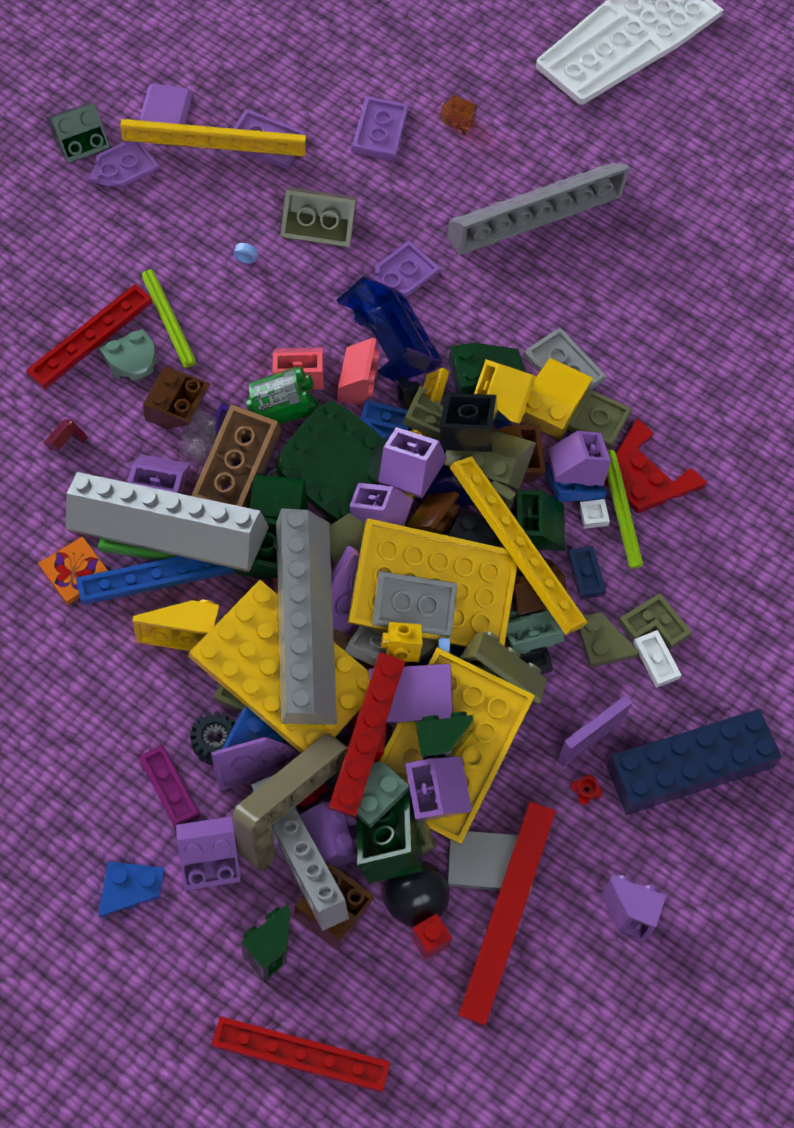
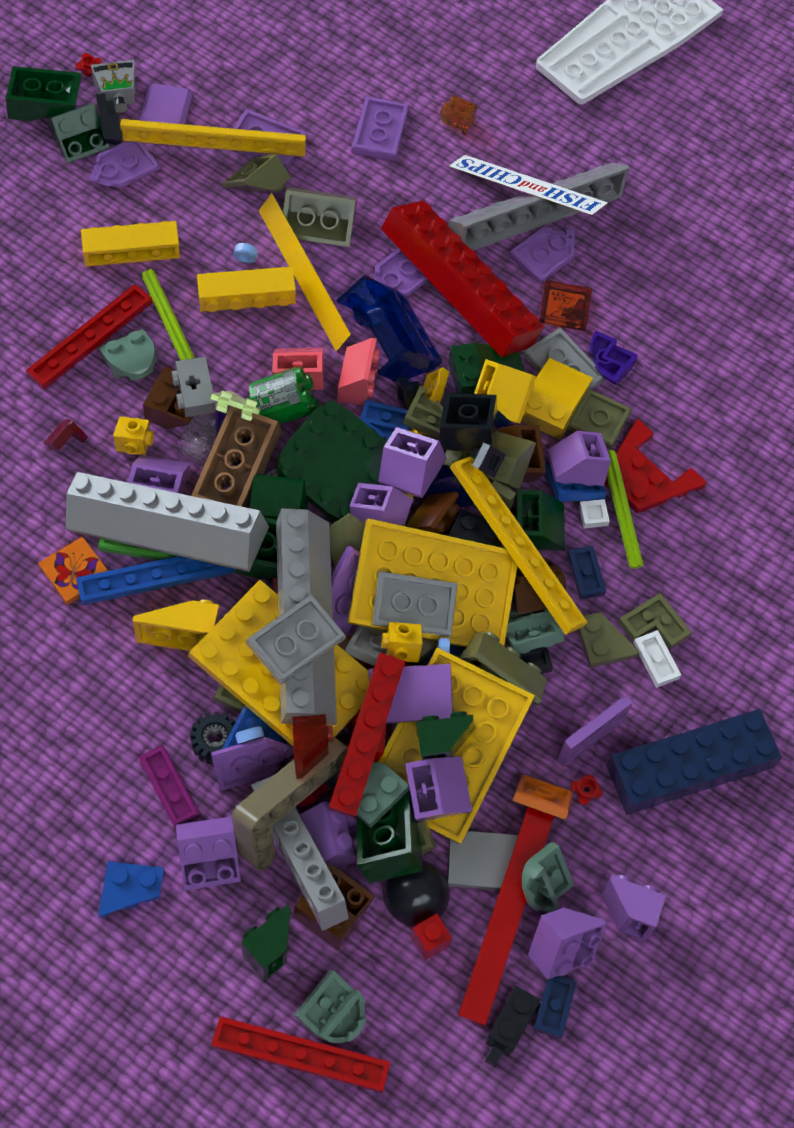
none -> dark green slope [5,66,82,121]
none -> red plate [75,53,102,76]
none -> yellow brick [81,221,180,267]
none -> light grey torso [91,60,136,113]
none -> black slope [96,93,122,145]
none -> yellow brick [113,416,154,455]
none -> light grey brick [171,356,216,417]
none -> yellow brick [197,266,296,312]
none -> yellowish green flag [210,391,260,422]
none -> olive slope [222,154,291,193]
none -> light blue tile [235,726,264,744]
none -> light grey tile [245,594,346,685]
none -> yellow sticker [258,193,351,351]
none -> clear red slope [292,714,334,779]
none -> sand green slope [293,970,367,1043]
none -> red brick [381,200,545,358]
none -> white sticker [449,155,608,215]
none -> black tile [470,443,506,478]
none -> black hinge [484,985,541,1068]
none -> medium lavender tile [509,227,575,283]
none -> orange tile [513,774,573,820]
none -> sand green slope [522,841,574,913]
none -> medium lavender slope [528,908,607,979]
none -> dark blue plate [533,976,577,1039]
none -> clear red tile [539,280,592,331]
none -> dark purple brick [590,331,638,385]

